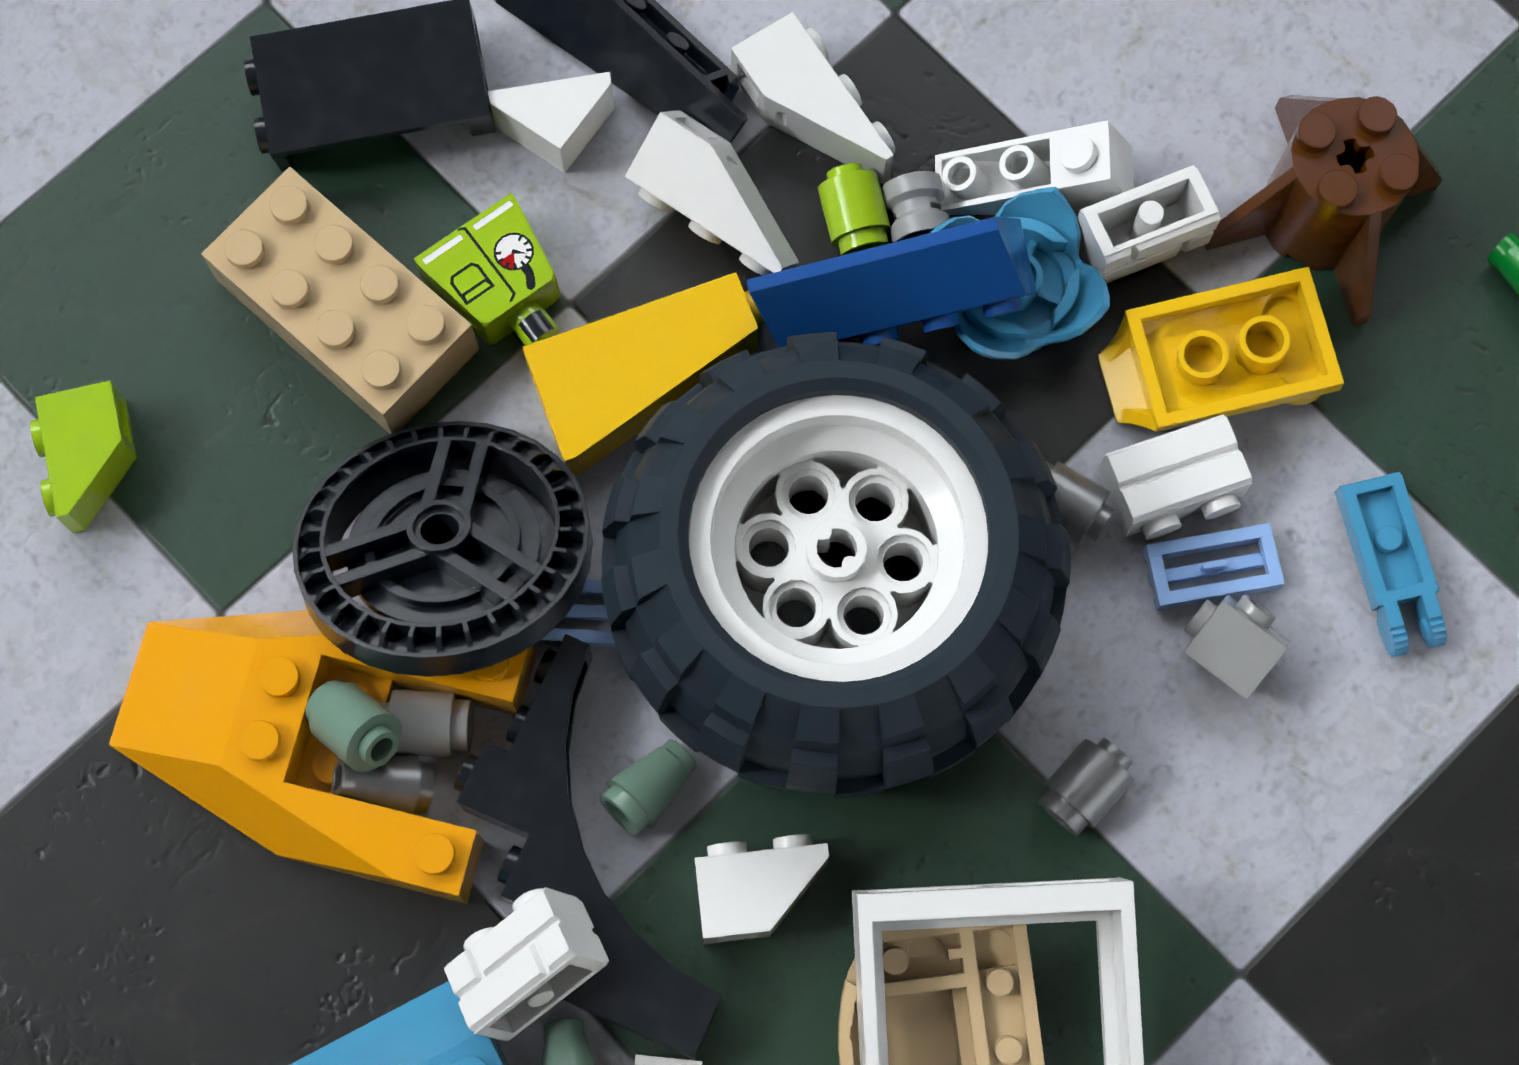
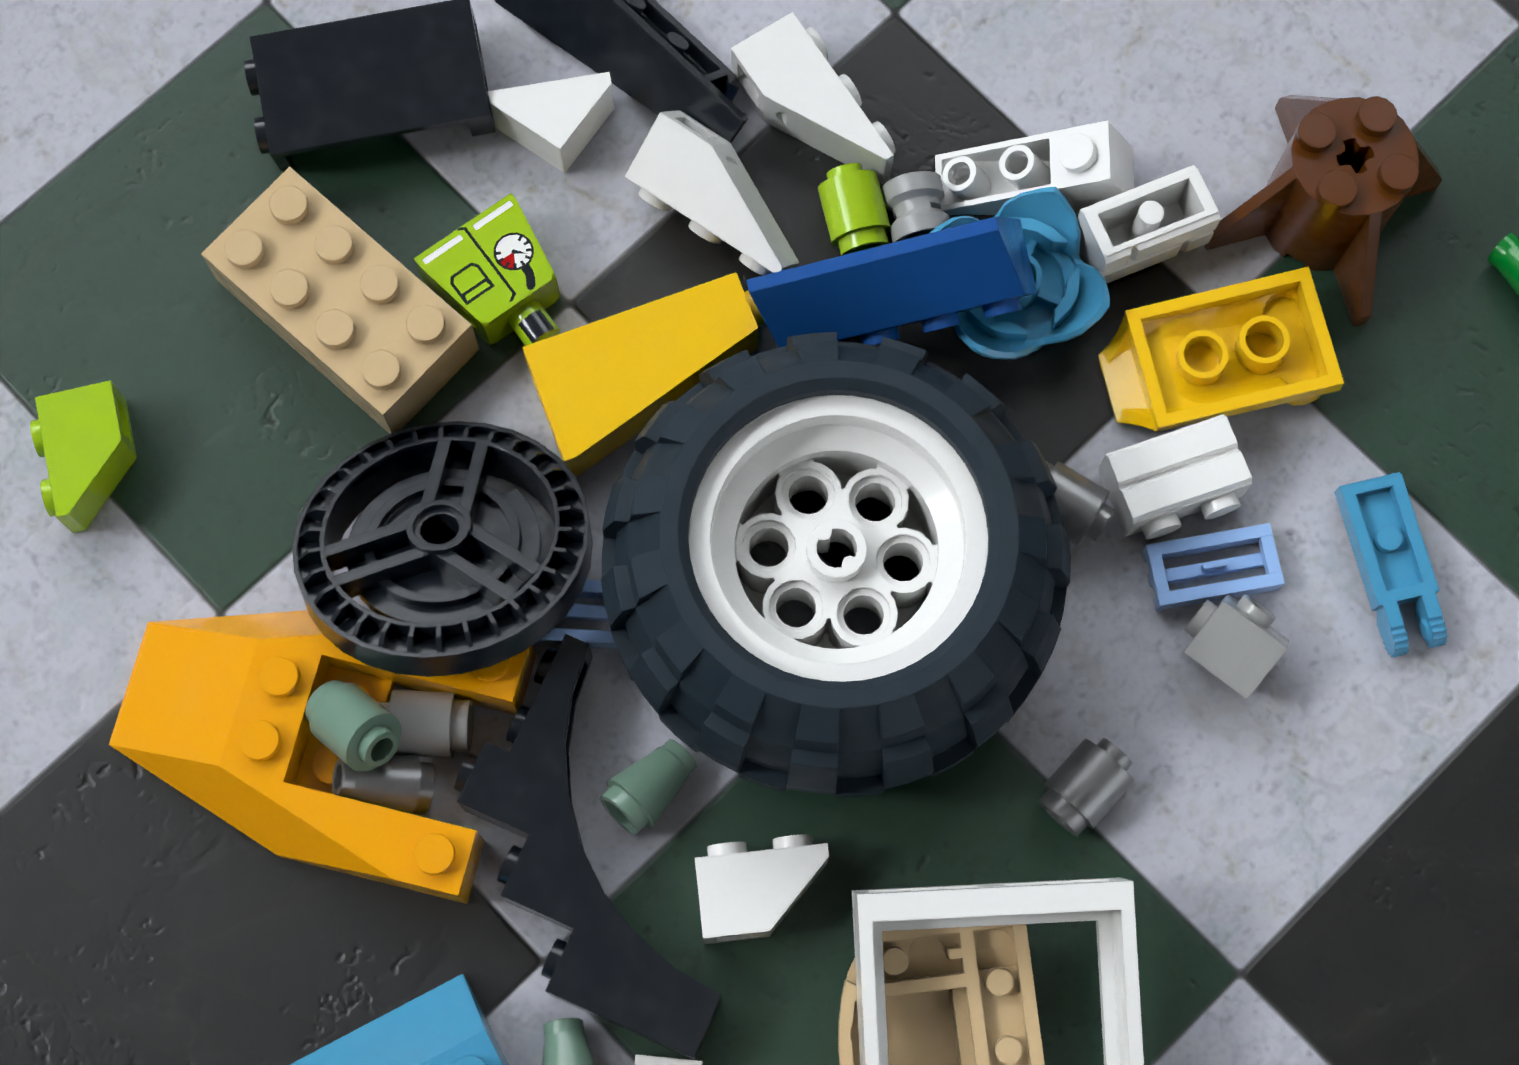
white brick [444,887,609,1041] -> none

